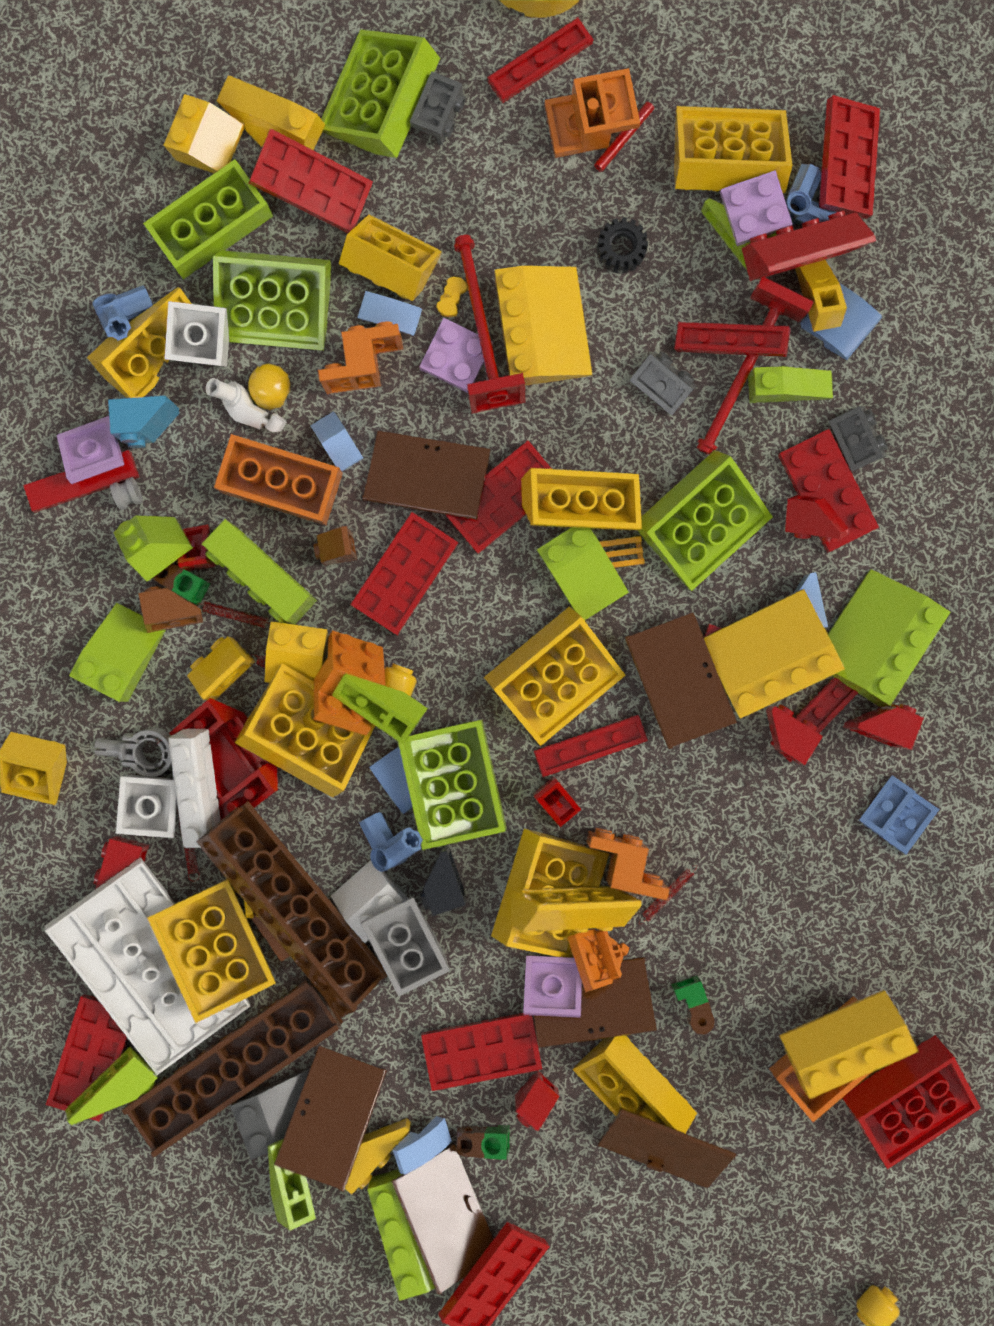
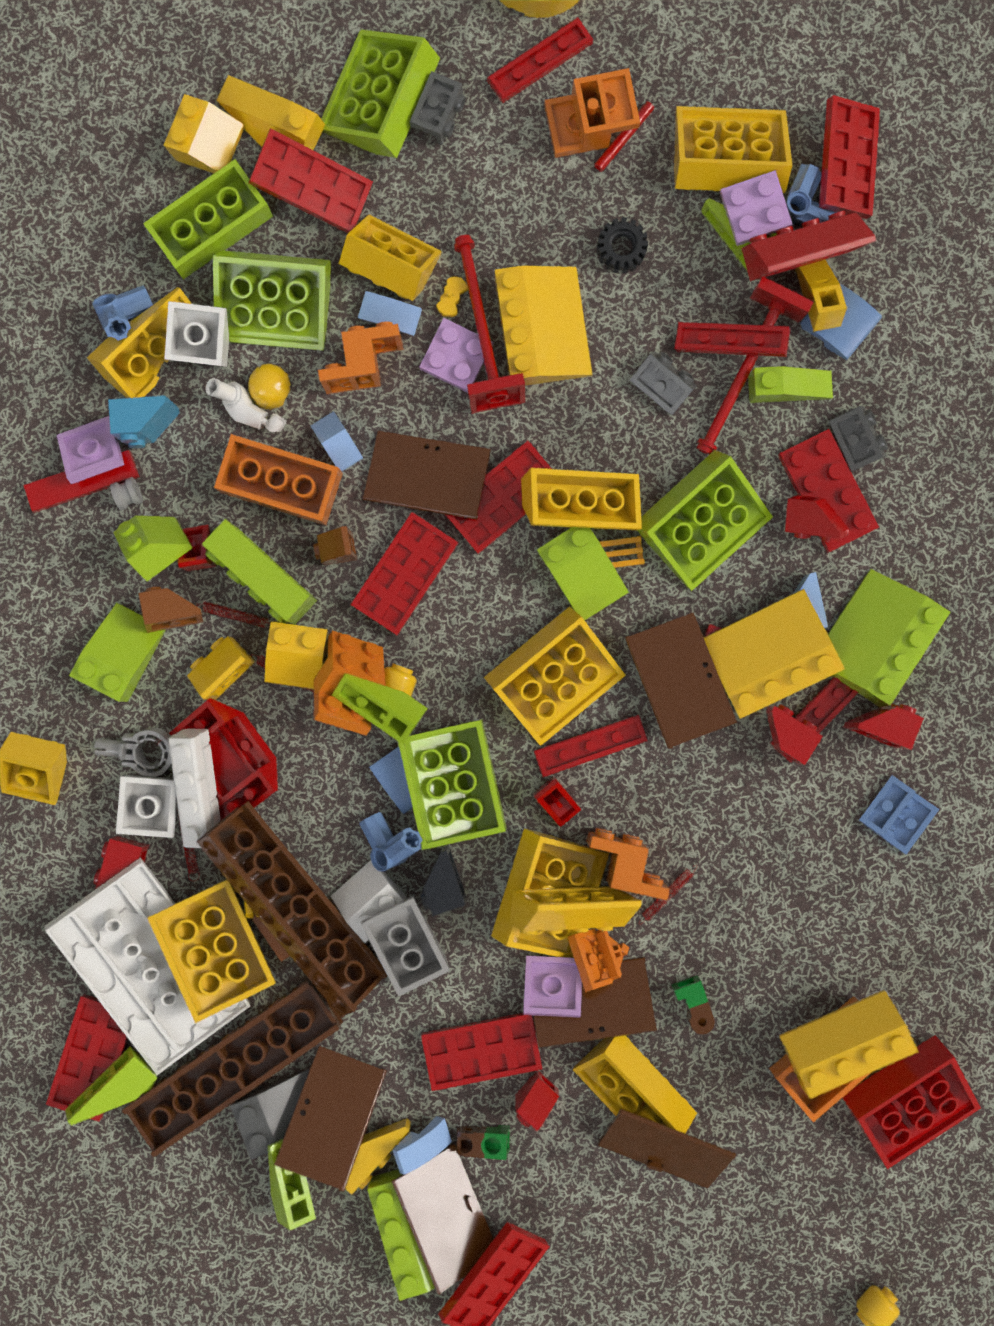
green leg [152,564,211,605] -> none
yellow slope [235,663,375,798] -> none

